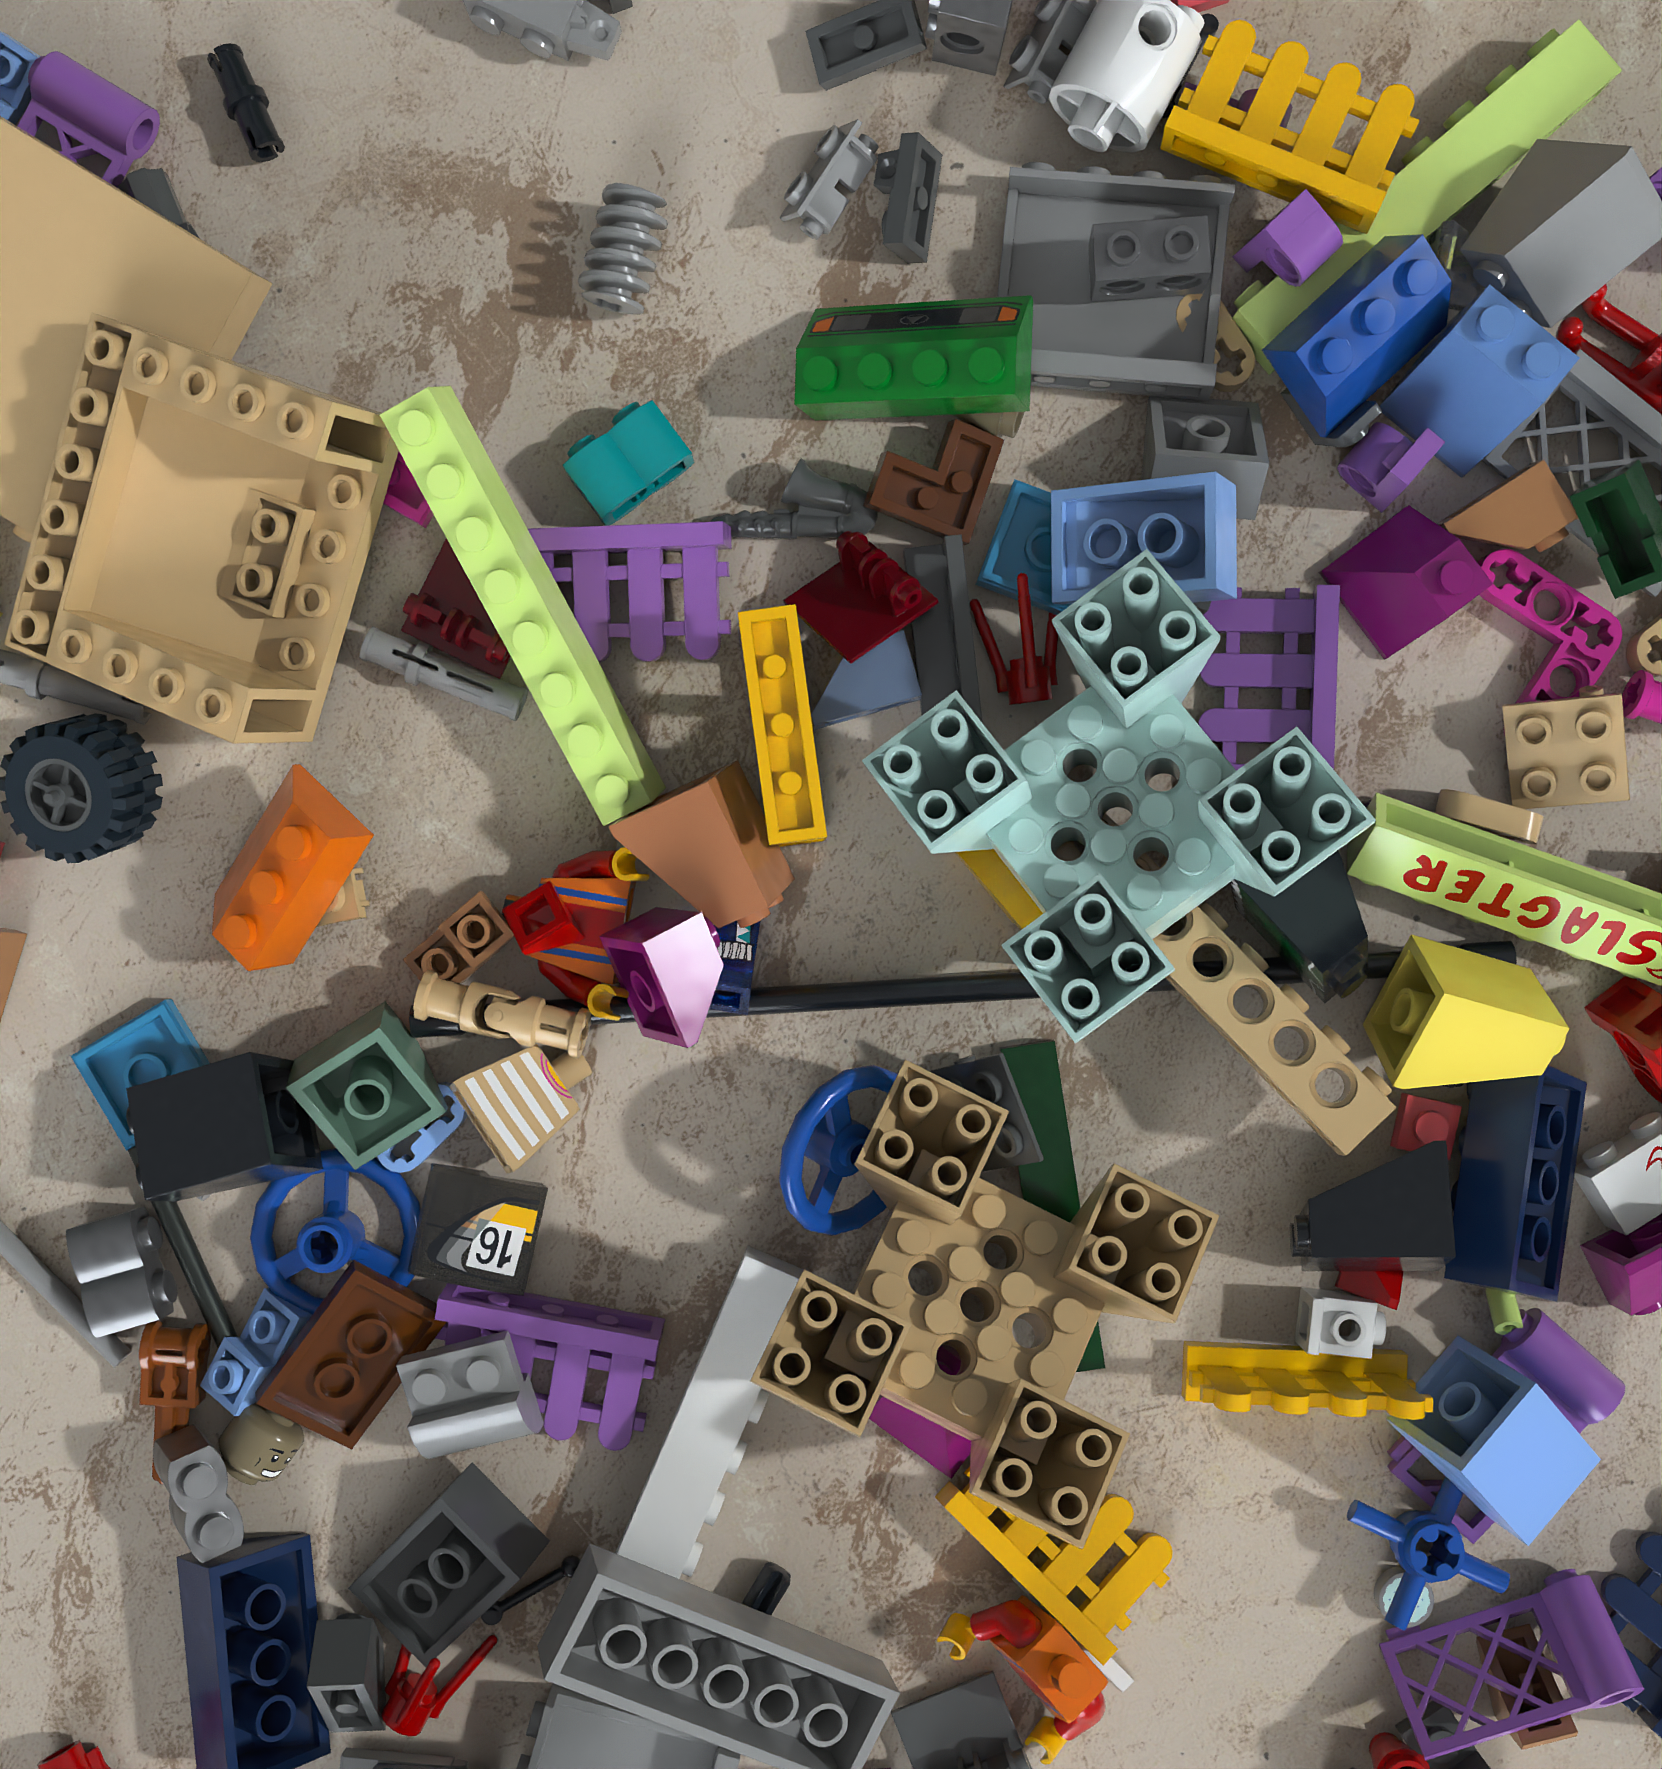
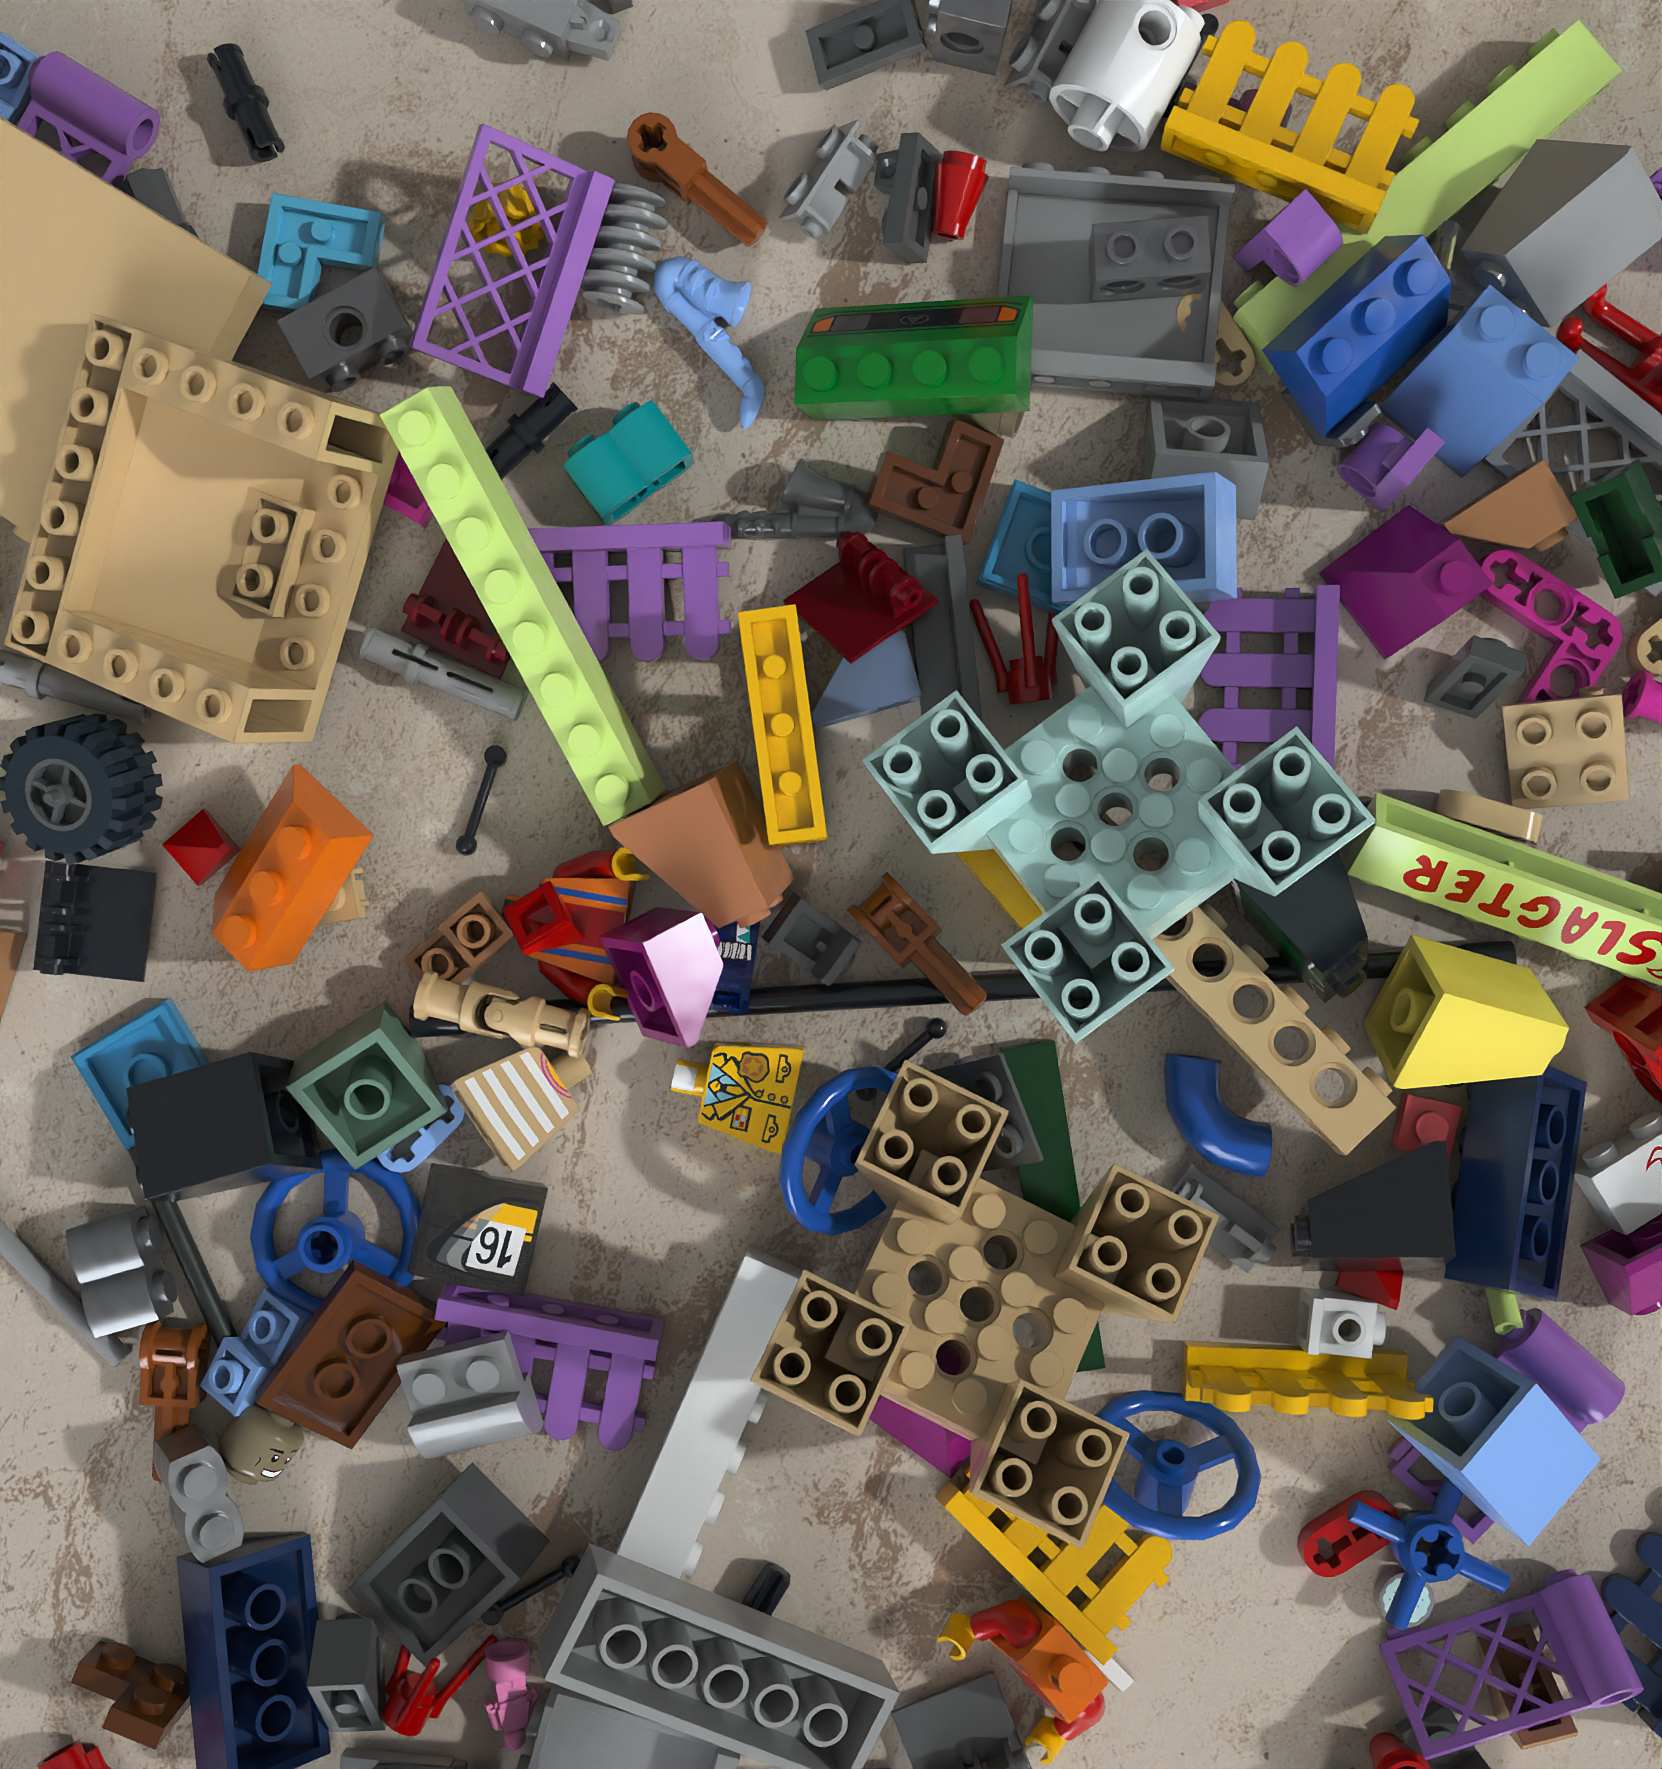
none -> black hinge [33,861,157,982]
none -> reddish brown plate [71,1641,190,1750]
none -> red slope [162,809,241,886]
none -> medium azure plate [257,193,386,314]
none -> flat silver brick [277,267,413,393]
none -> medium lavender fence [408,124,615,398]
none -> black hinge [456,745,507,856]
none -> yellow piece [467,182,546,258]
none -> bright pink piece [483,1639,539,1751]
none -> black pin [485,382,578,481]
none -> dark orange connector [627,112,768,247]
none -> light blue piece [653,256,765,430]
none -> yellow torso [671,1042,805,1154]
none -> dark grey bracket [762,892,861,986]
none -> dark orange connector [847,872,987,1016]
none -> black hinge [856,1017,947,1101]
none -> red cone [932,150,989,240]
none -> blue piece [1094,1390,1261,1541]
none -> blue cylinder [1164,1053,1272,1177]
none -> light grey hinge [1171,1163,1280,1273]
none -> red beam [1297,1490,1400,1577]
none -> dark grey hinge [1424,635,1528,719]

